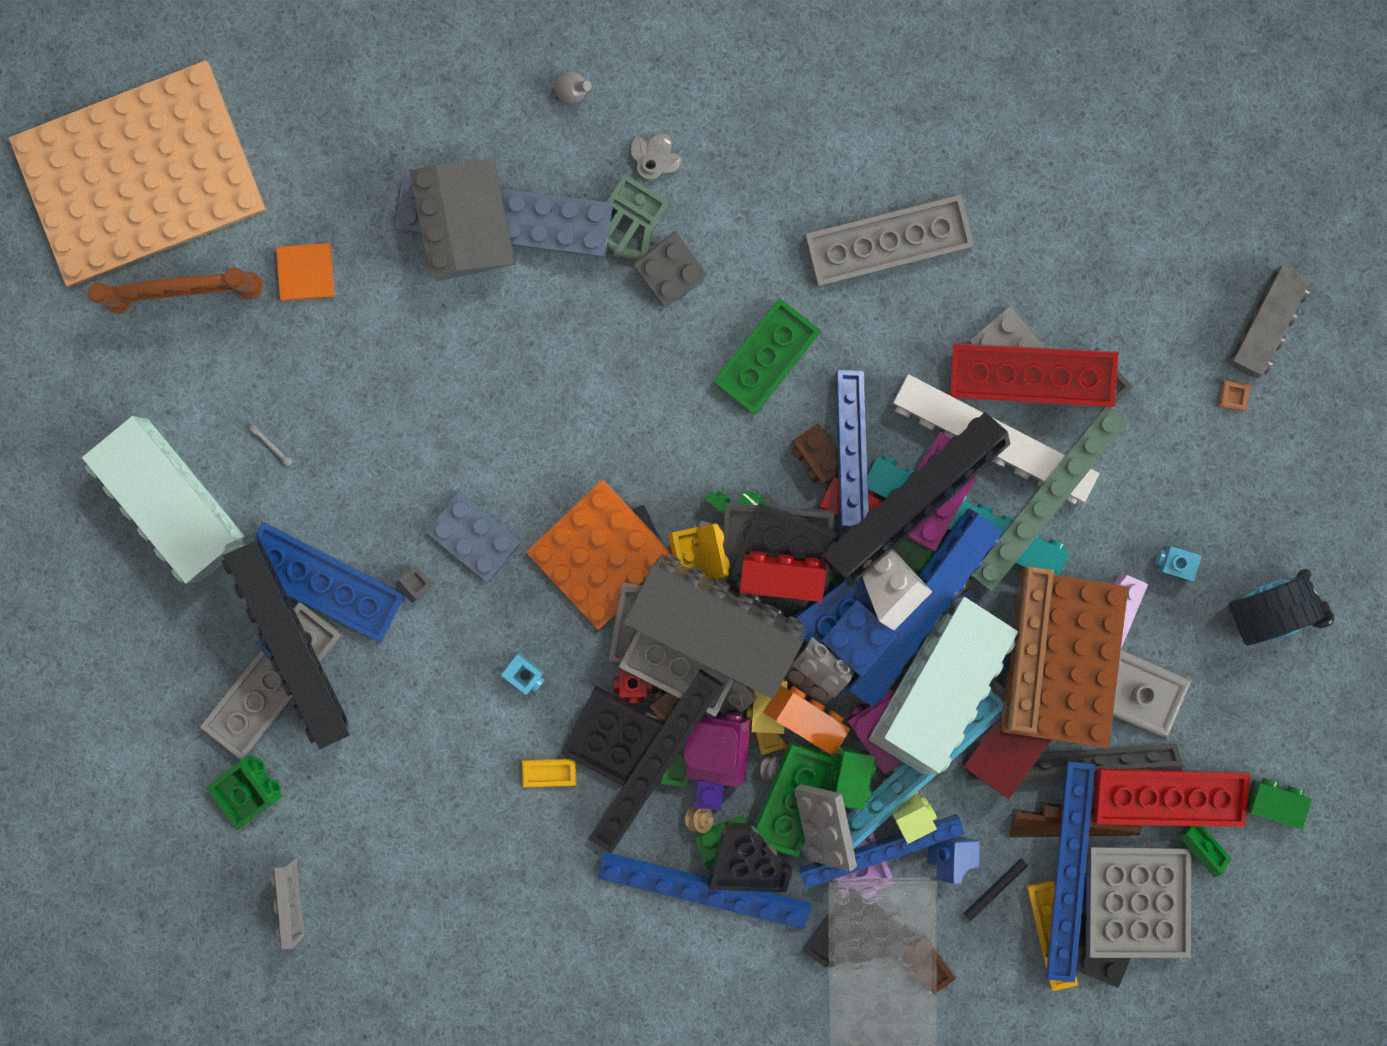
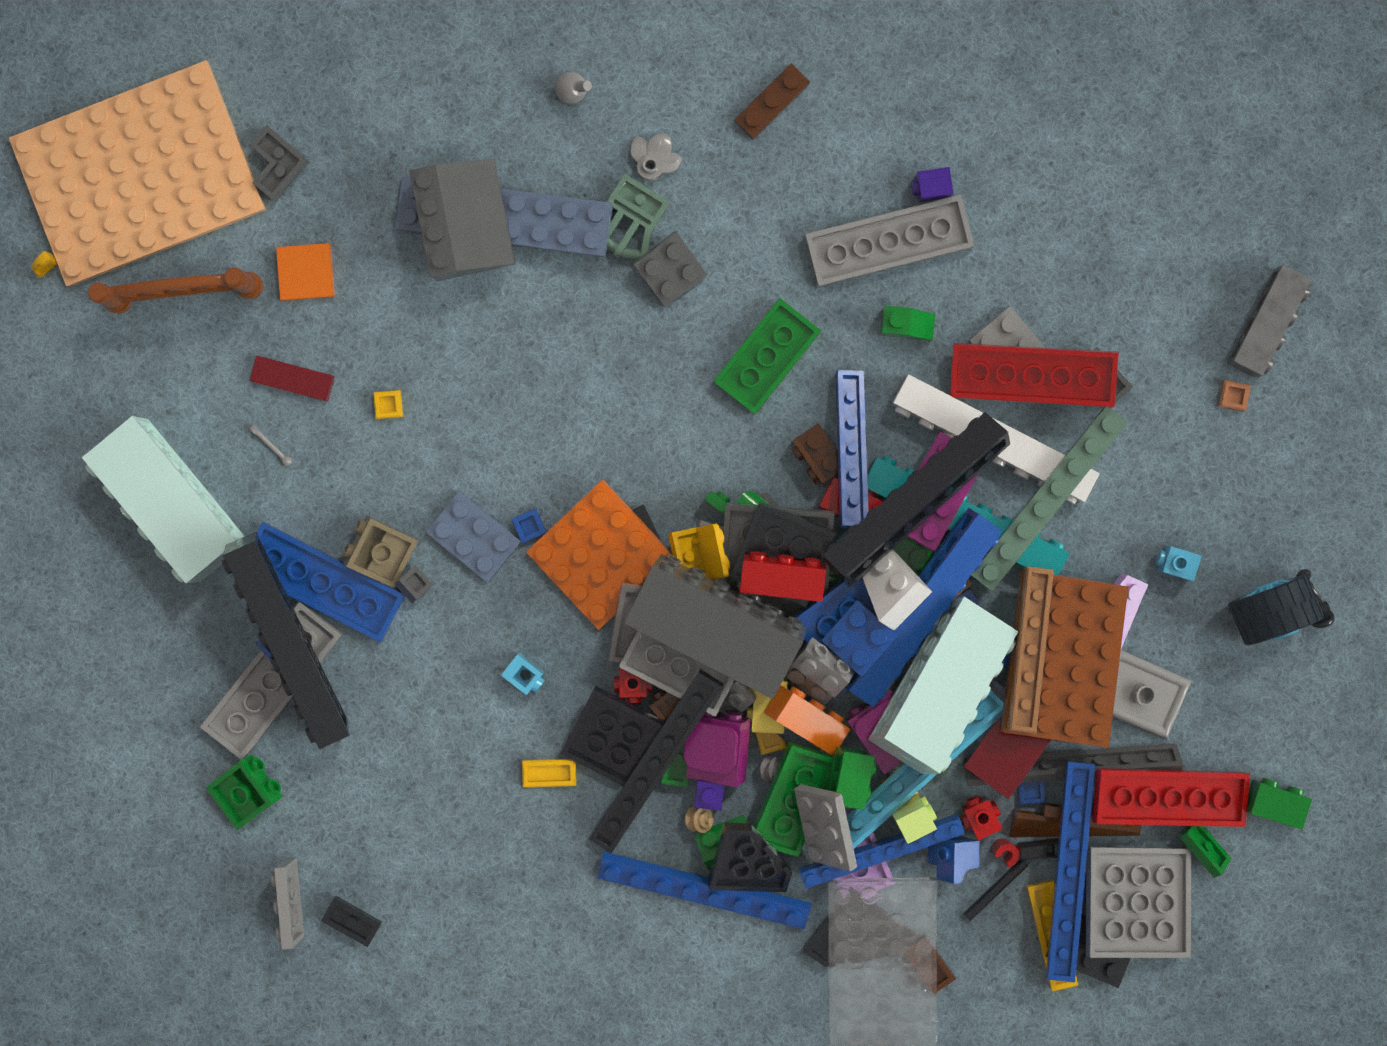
none -> yellow tile [31,251,58,278]
none -> dark grey plate [250,125,309,202]
none -> dark red tile [250,355,335,402]
none -> black plate [321,896,382,947]
none -> dark tan plate [342,515,418,588]
none -> yellow tile [373,390,403,419]
none -> blue tile [512,508,547,543]
none -> reddish brown plate [734,63,810,139]
none -> green slope [879,305,935,341]
none -> dark purple brick [911,167,953,202]
none -> red brick [960,795,1003,841]
none -> piece [990,838,1059,868]
none -> blue tile [1017,781,1046,805]

